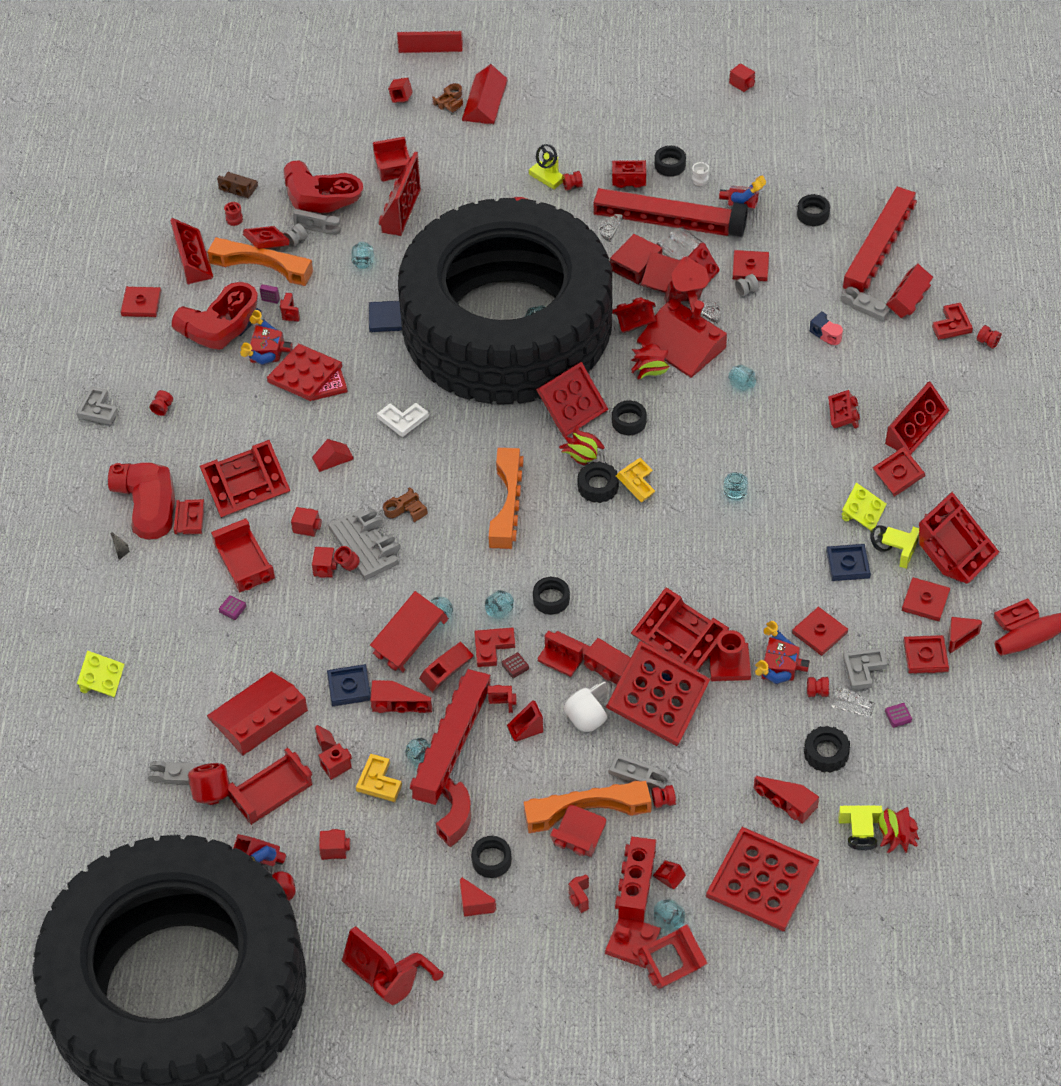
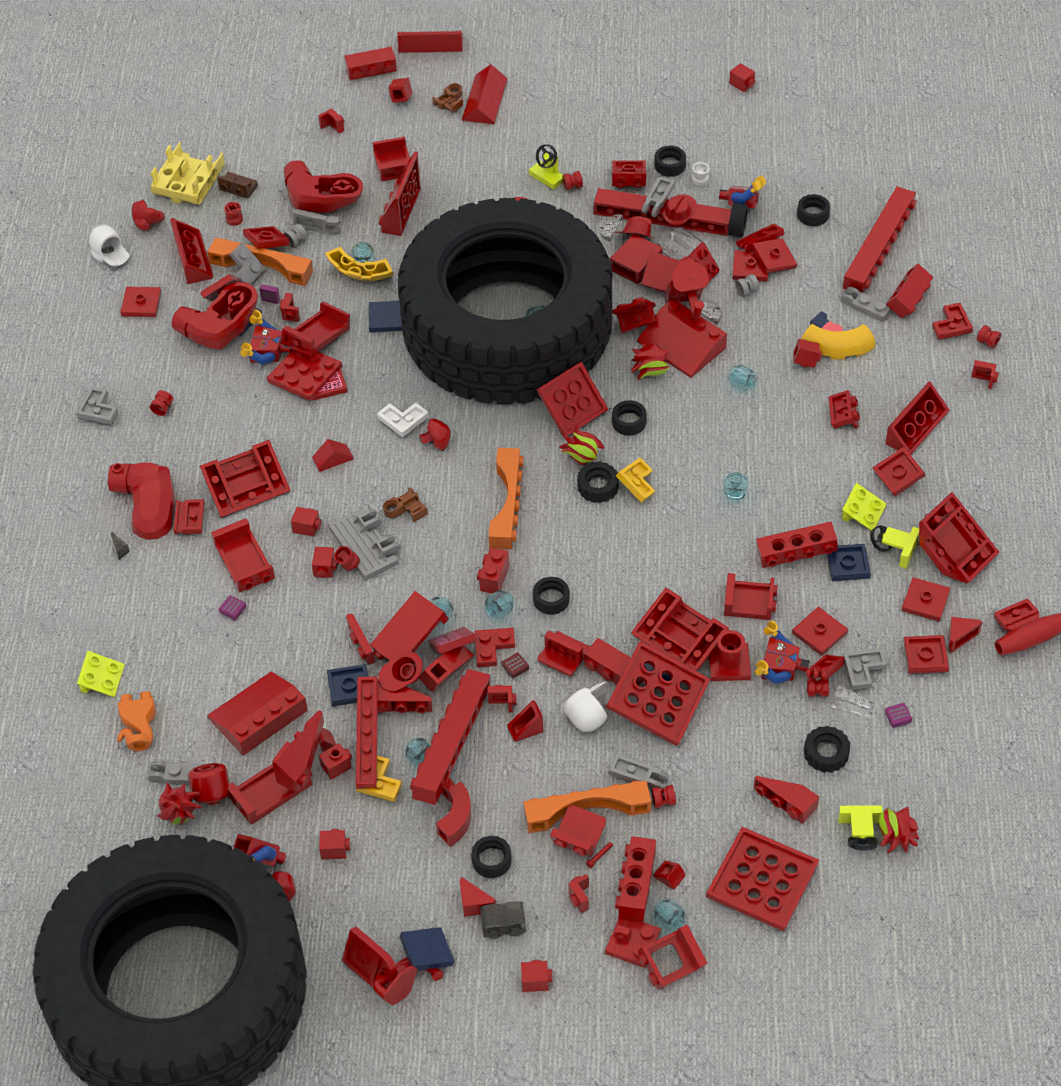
none -> white piece [89,225,130,267]
none -> orange hips [117,691,156,751]
none -> red hair [131,199,165,231]
none -> light yellow piece [150,142,225,205]
none -> red hair [157,783,202,825]
none -> red plate [201,274,241,301]
none -> light grey plate [229,242,265,284]
none -> red wedge [272,710,324,793]
none -> red panel [282,301,350,357]
none -> red bracket [318,108,345,134]
none -> yellow brick [325,246,394,281]
none -> red brick [344,46,397,80]
none -> red hinge [346,613,375,665]
none -> red tile [356,676,378,789]
none -> red piece [378,652,423,691]
none -> dark blue tile [399,927,454,970]
none -> red piece [419,419,451,451]
none -> red tile [428,627,476,654]
none -> red brick [477,547,510,595]
none -> clear smoke brick [480,901,526,939]
none -> red brick [521,960,553,992]
none -> red piece [586,842,613,868]
none -> red piece [613,216,655,238]
none -> light grey hinge [642,177,675,217]
none -> red piece [663,194,697,225]
none -> red panel [724,573,778,620]
none -> red hinge [736,223,785,252]
none -> red plate [751,238,797,273]
none -> red brick [756,521,838,568]
none -> red brick [793,338,822,368]
none -> yellow brick [801,324,875,359]
none -> red hinge [806,655,845,680]
none -> red bracket [972,360,999,389]

